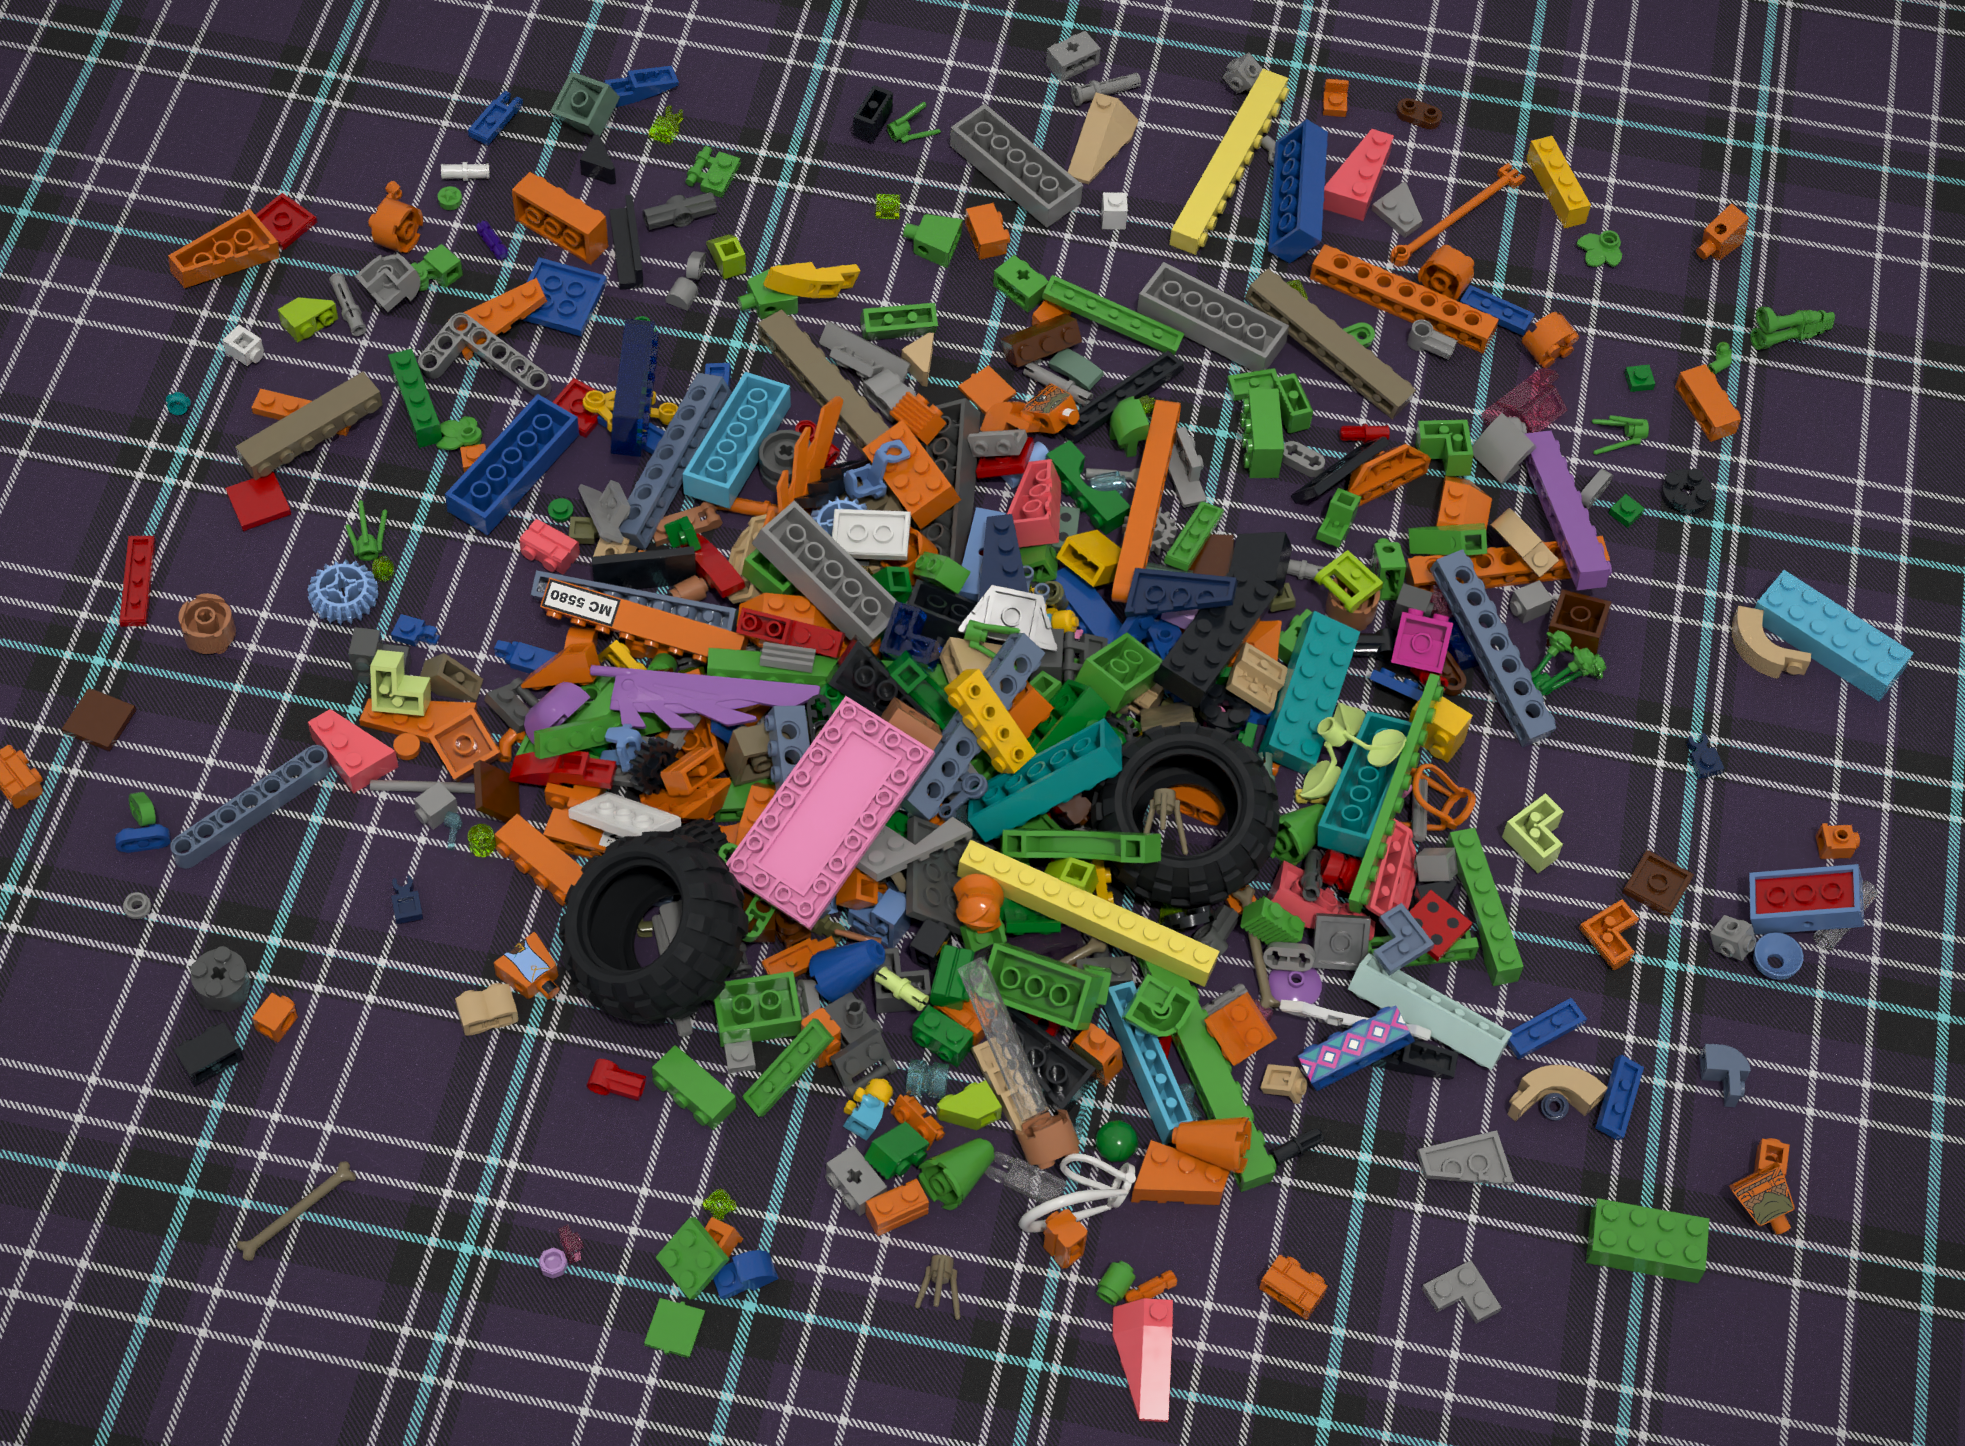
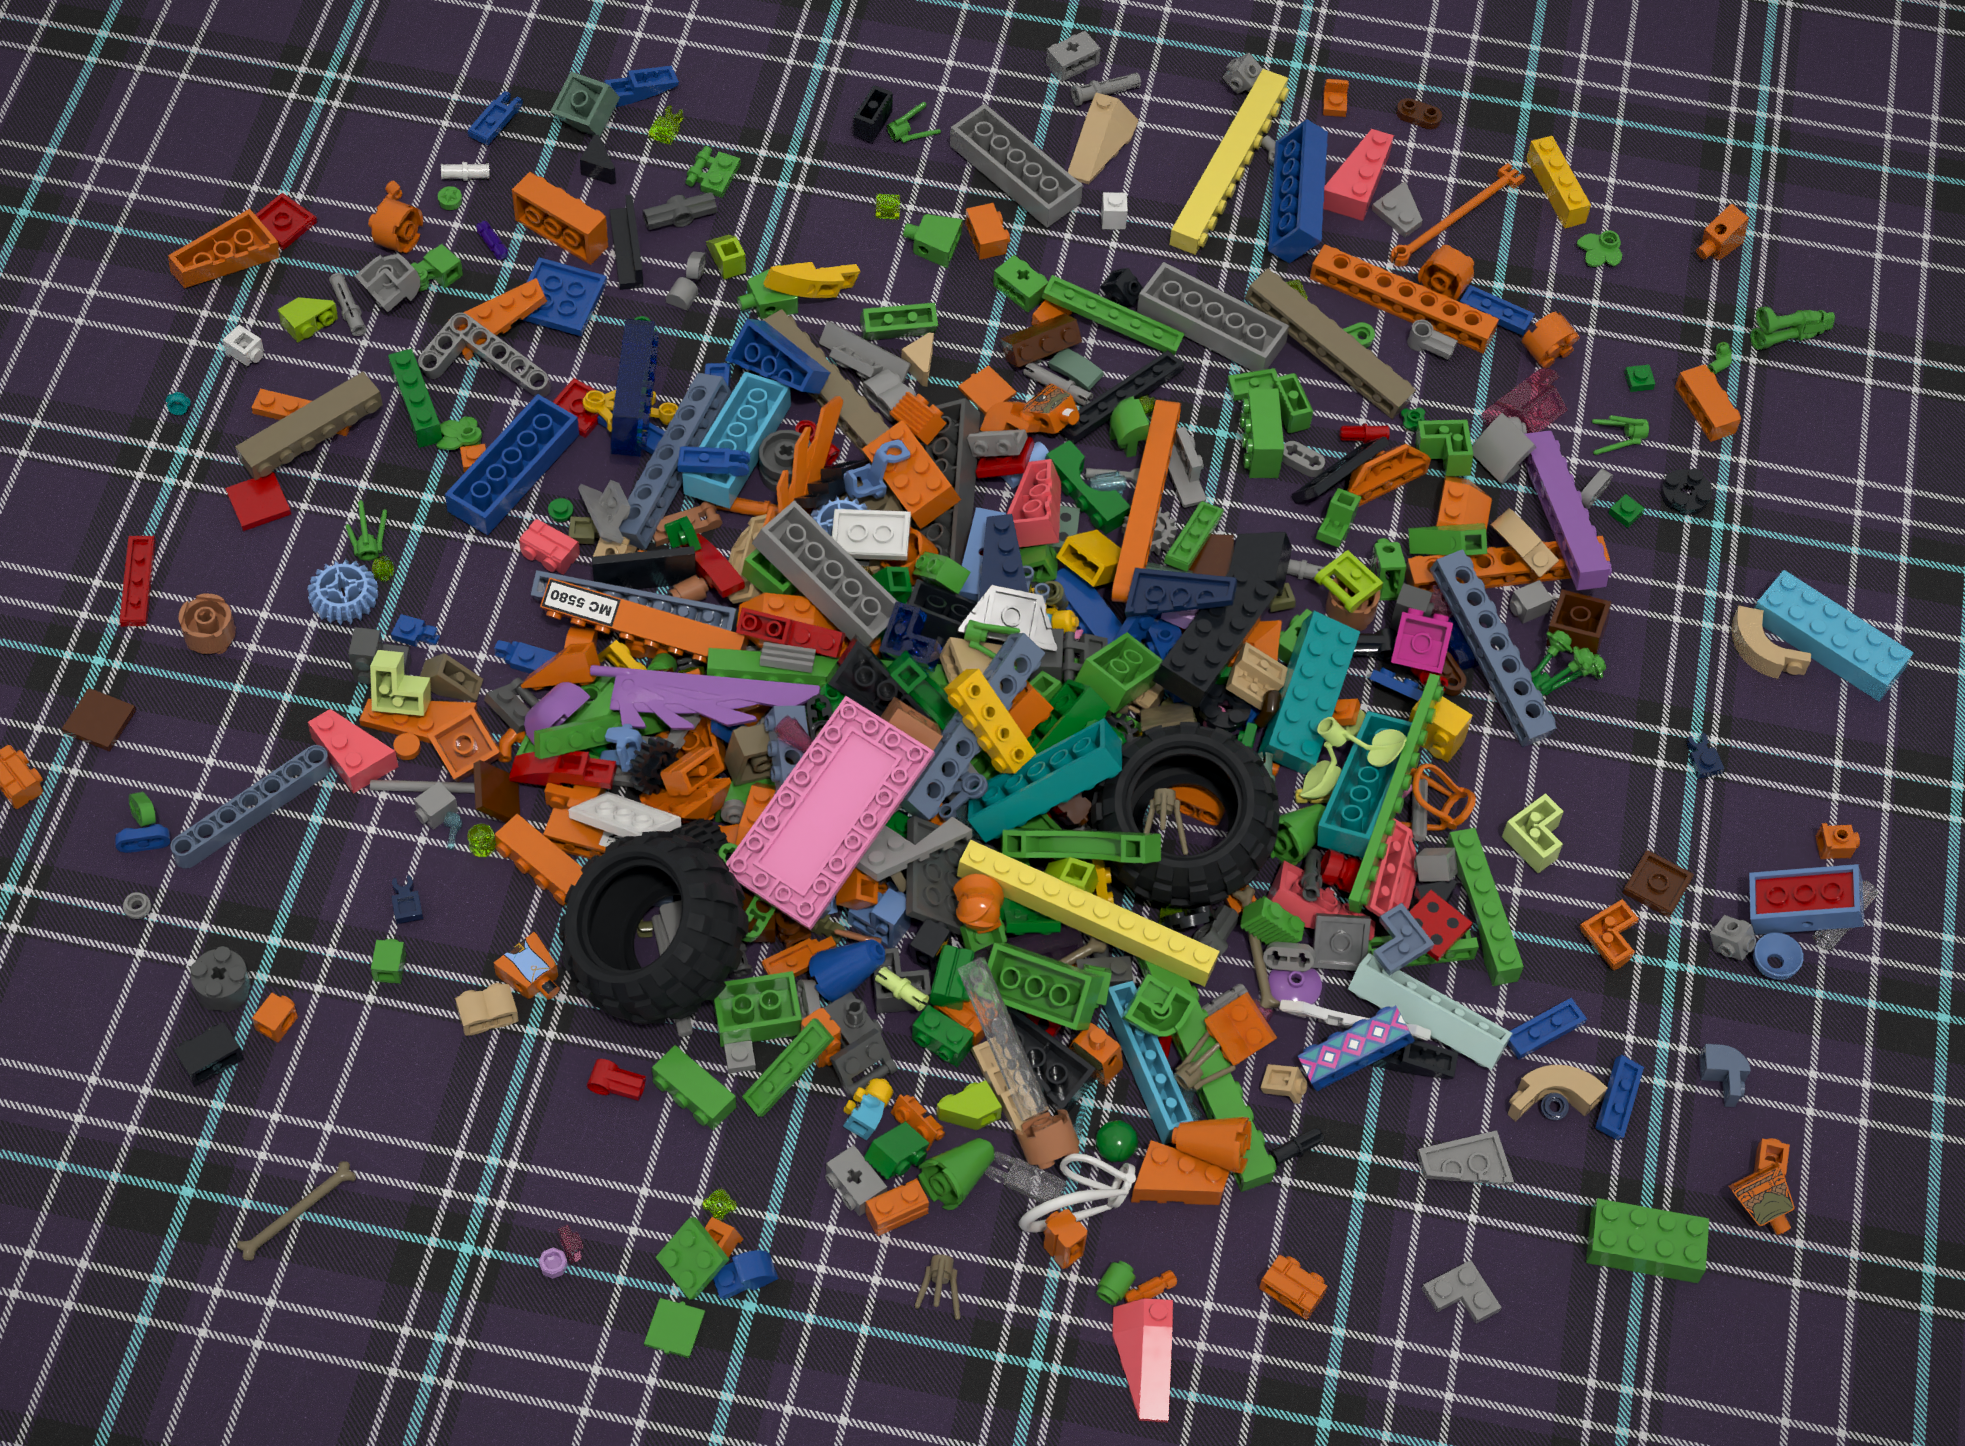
clear light blue wheel [905,1059,949,1100] -> none
none -> bright green brick [371,939,406,984]
none -> blue hinge [678,446,751,477]
none -> light grey plate [721,799,745,824]
none -> blue wedge [725,318,831,394]
none -> clear pink cone [774,715,813,753]
none -> black brick [1100,268,1143,307]
none -> dark tan plant [1174,1031,1236,1091]
none -> dark brown arm [1254,690,1282,728]
none -> orange plate [1332,698,1361,726]
none -> green plate [1401,408,1426,432]

